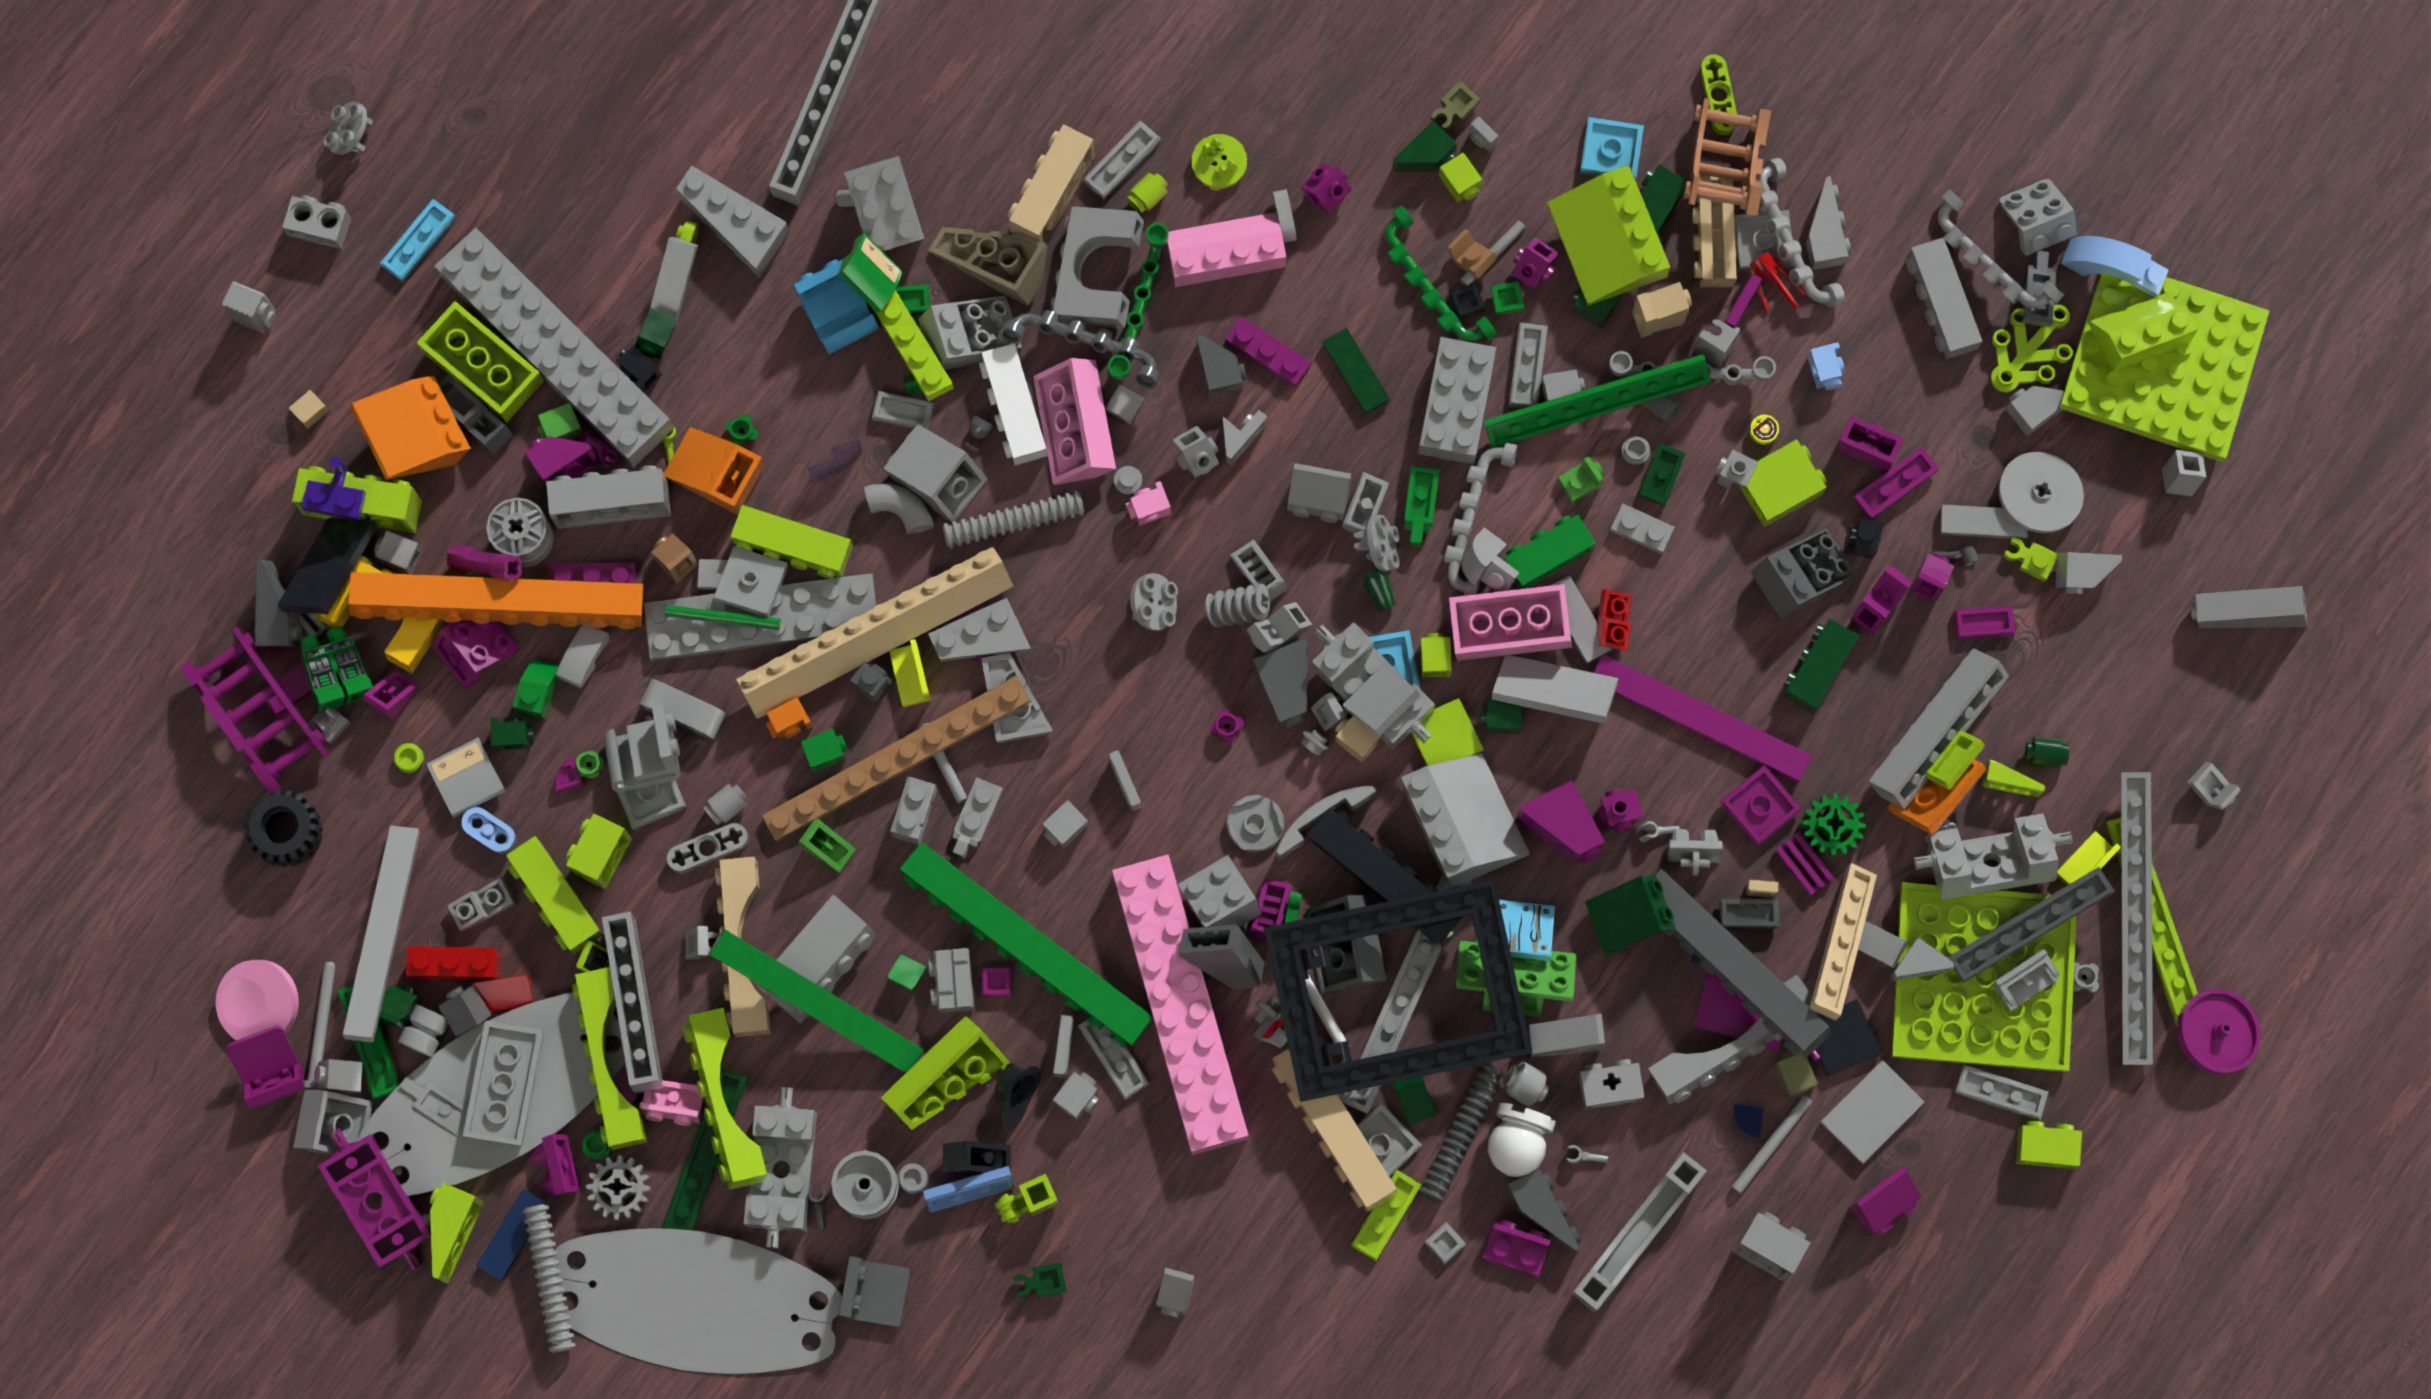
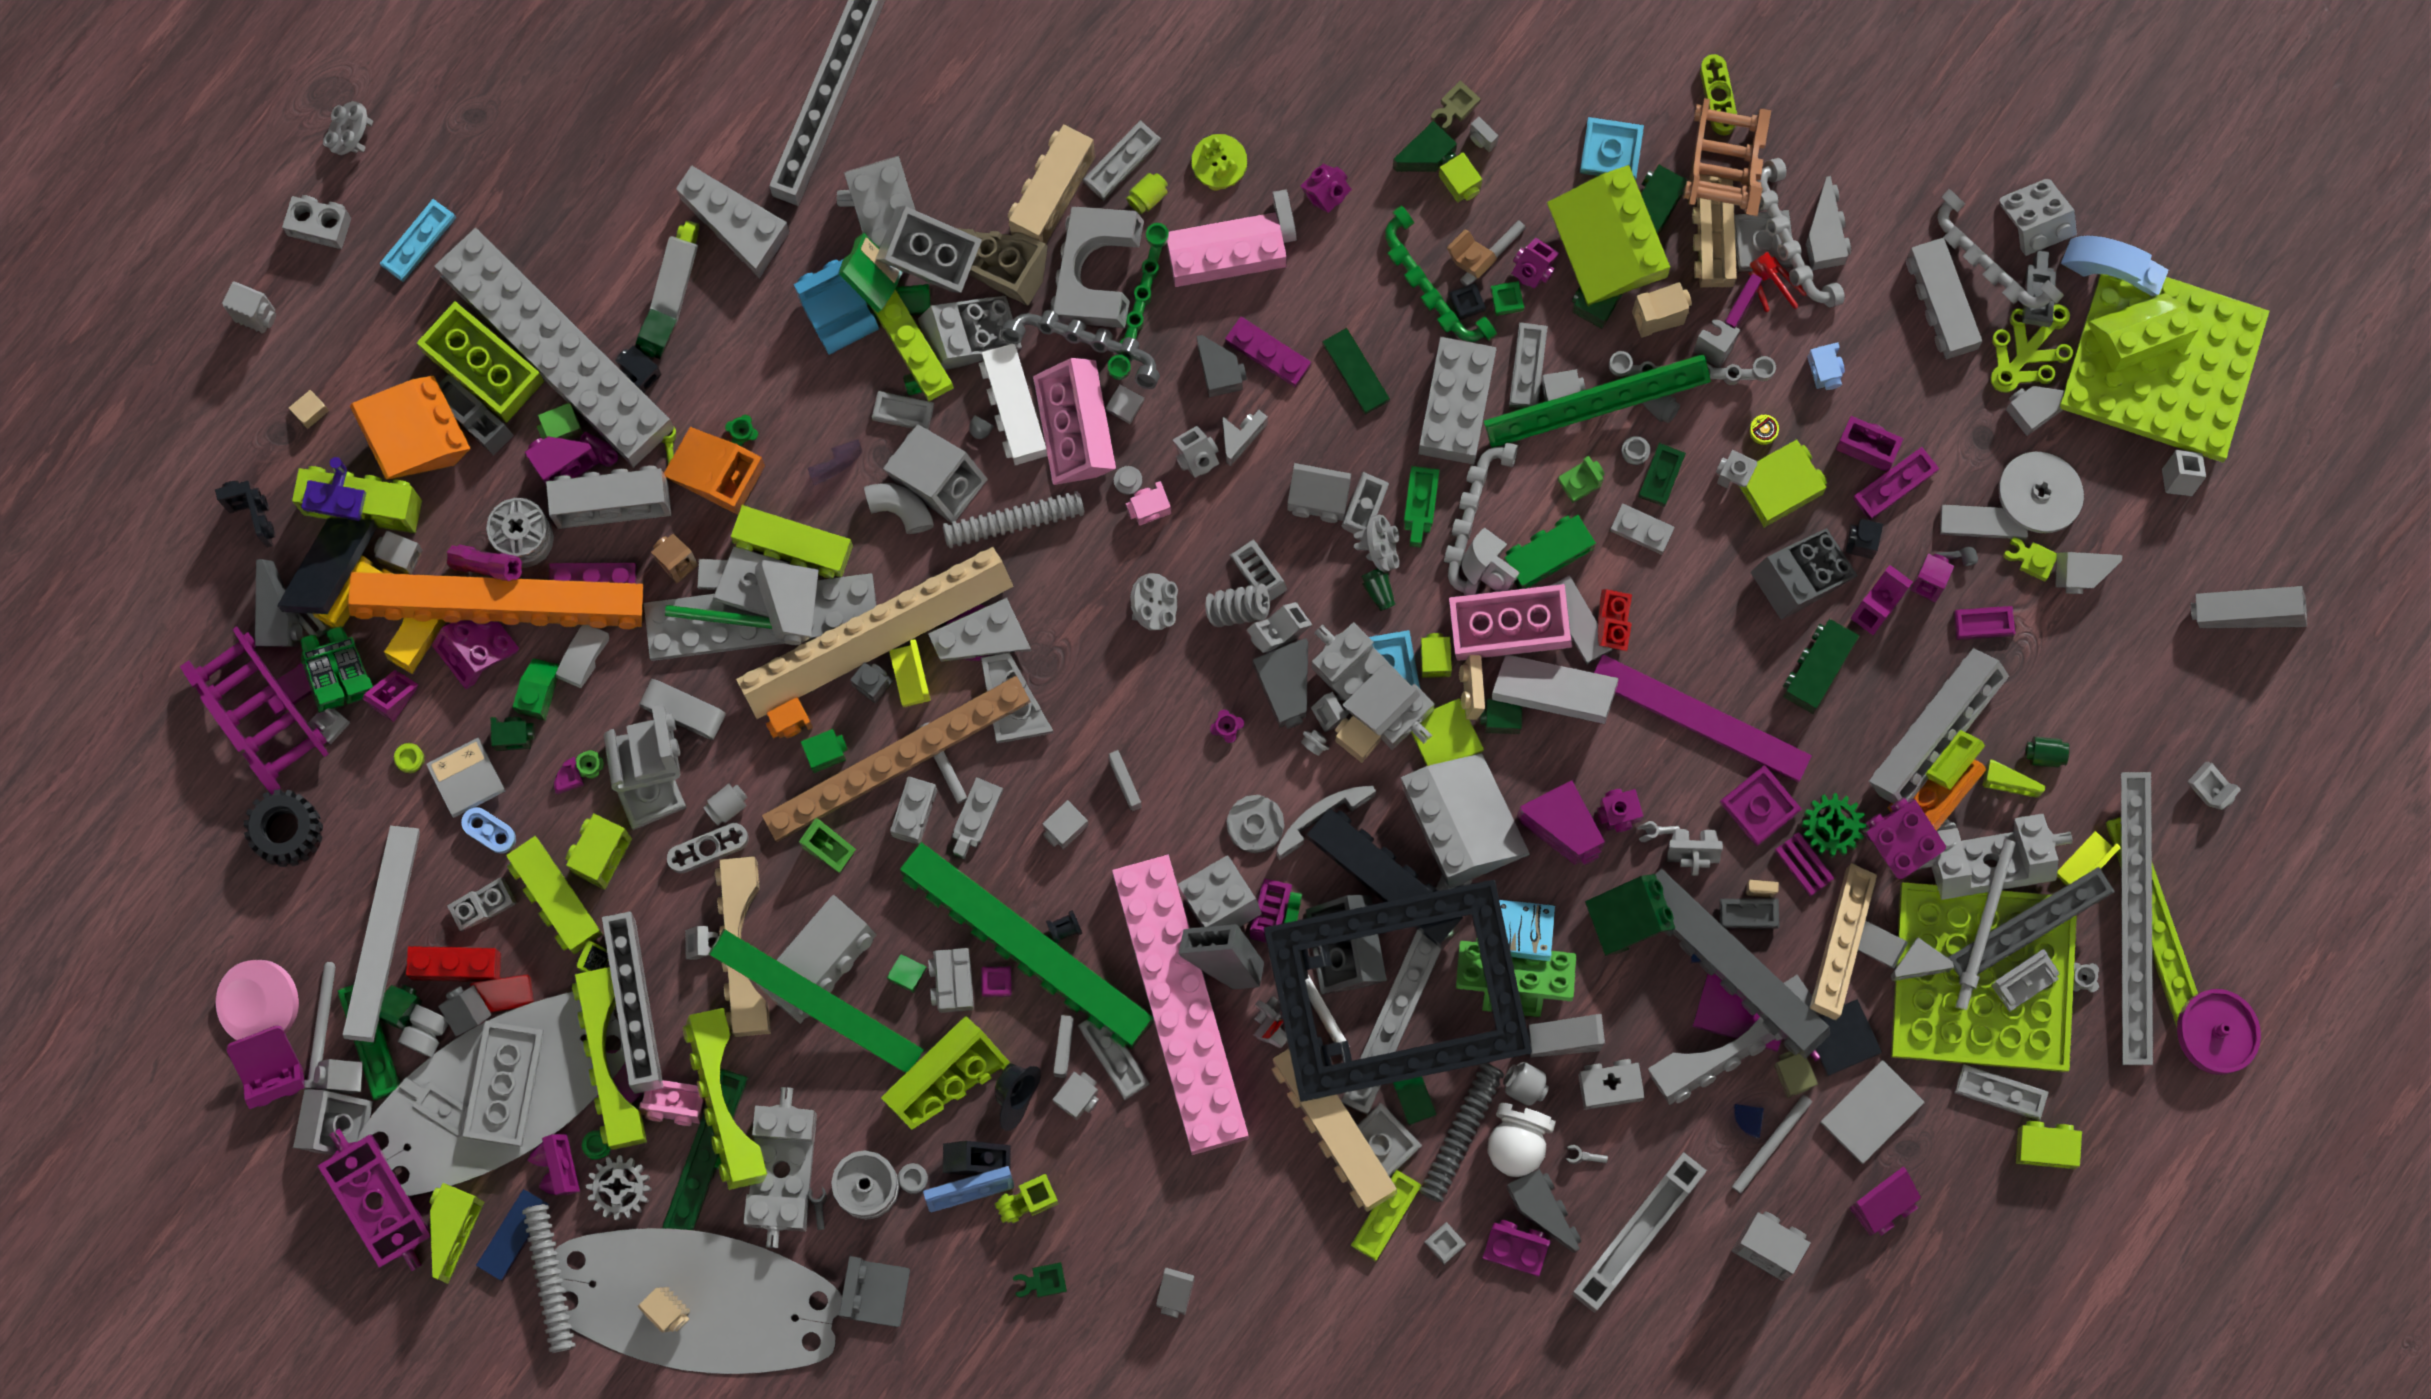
none -> black bracket [215,480,276,548]
none -> tan brick [637,1287,690,1332]
none -> light grey slope [755,560,818,645]
none -> light grey brick [876,206,982,293]
none -> black bush [1046,910,1083,945]
none -> tan plate [1459,655,1485,720]
none -> magenta bracket [1863,797,1946,879]
none -> light grey bar [1955,839,2016,1010]

